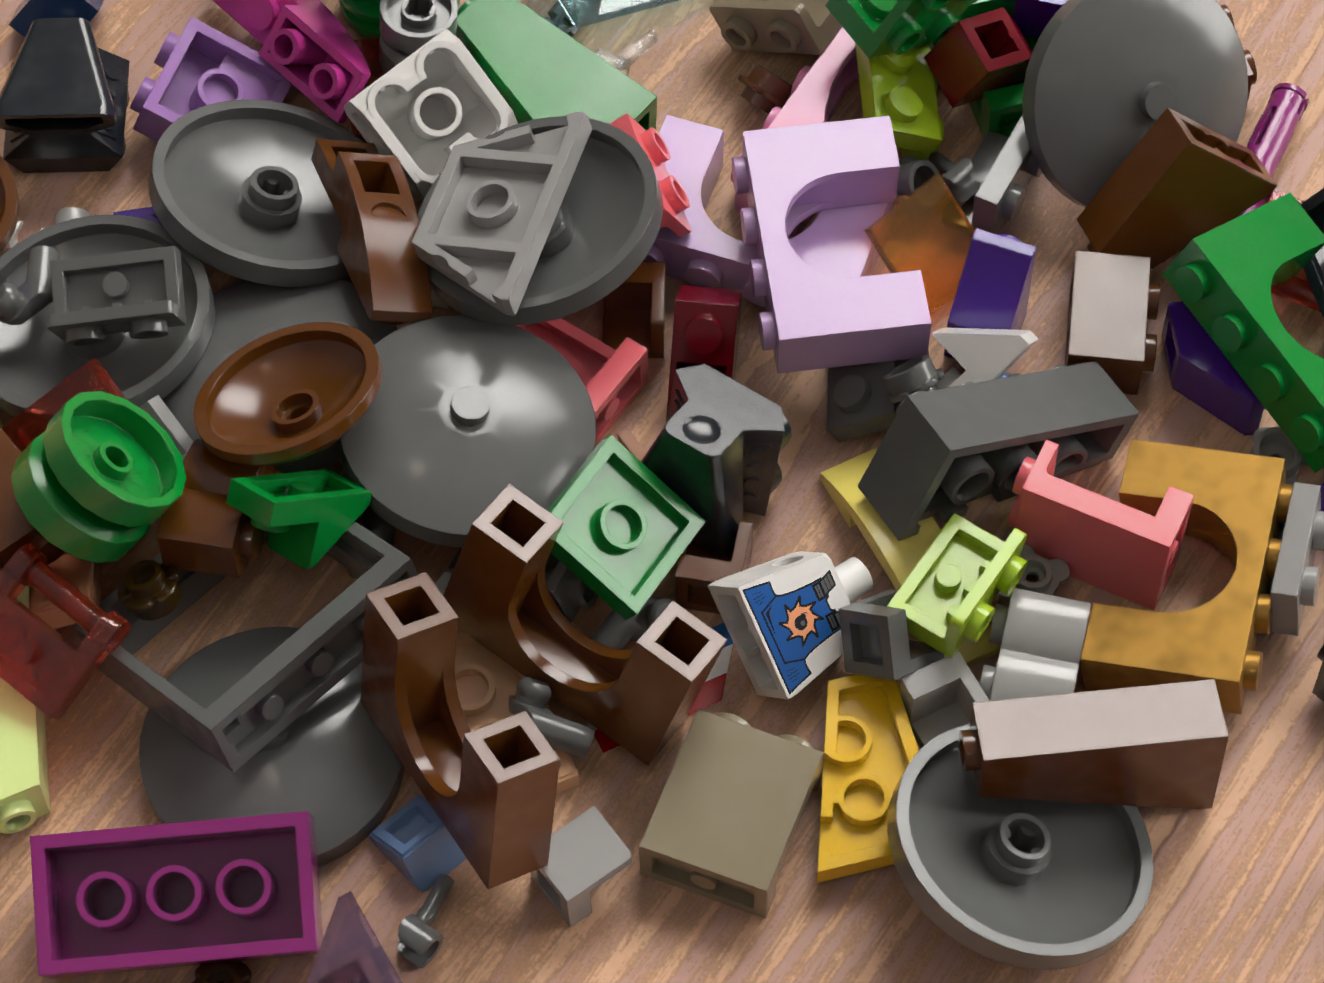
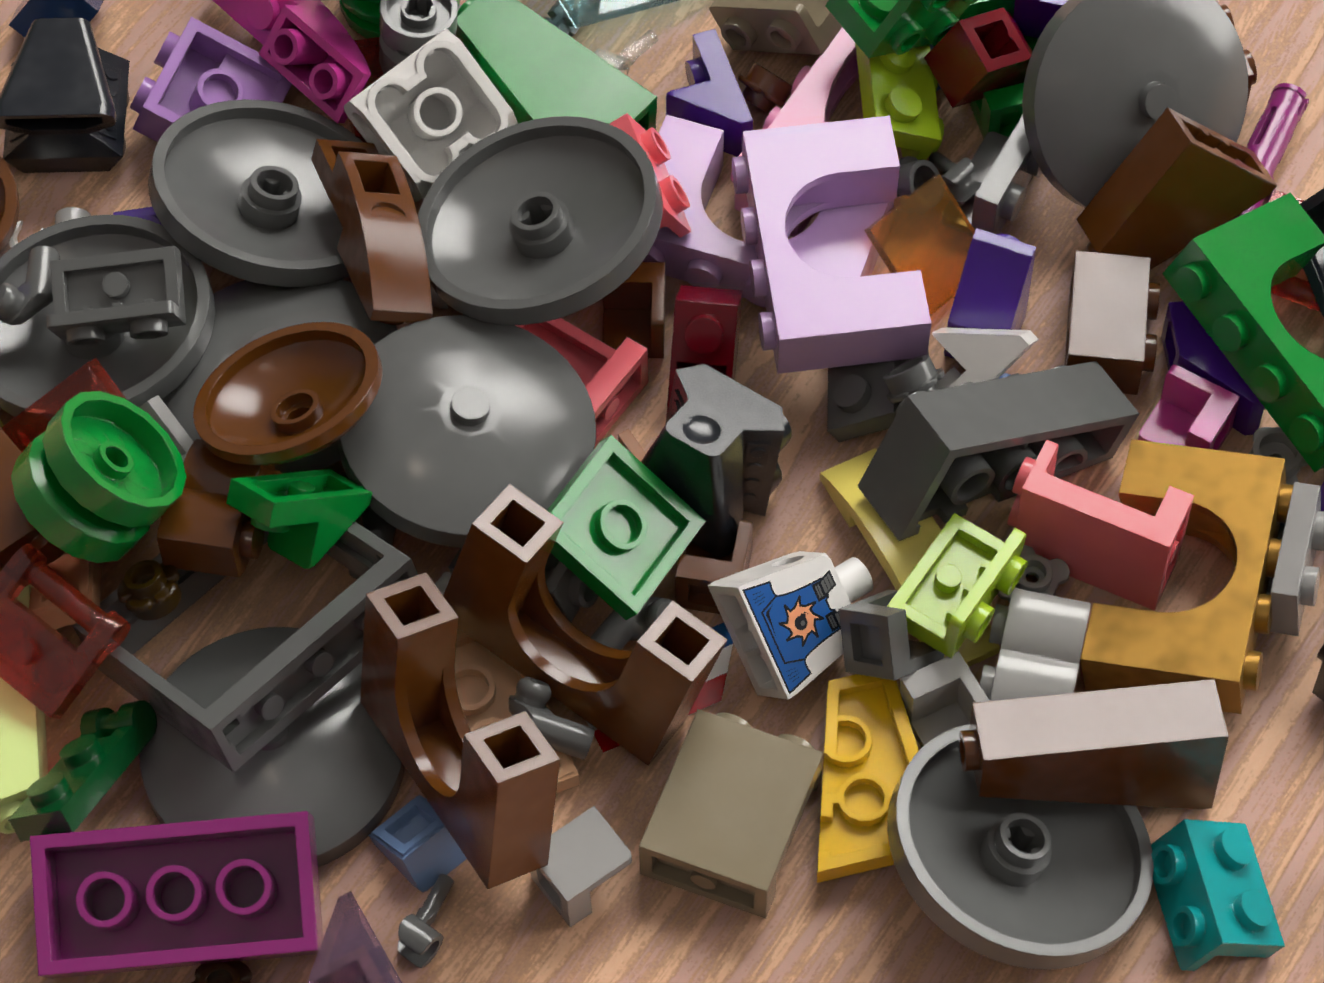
light grey wing [412,111,592,316] -> none
none -> dark green plate [8,700,157,842]
none -> slope [666,29,753,157]
none -> dark pink panel [1138,364,1240,450]
none -> teal bracket [1151,819,1285,971]

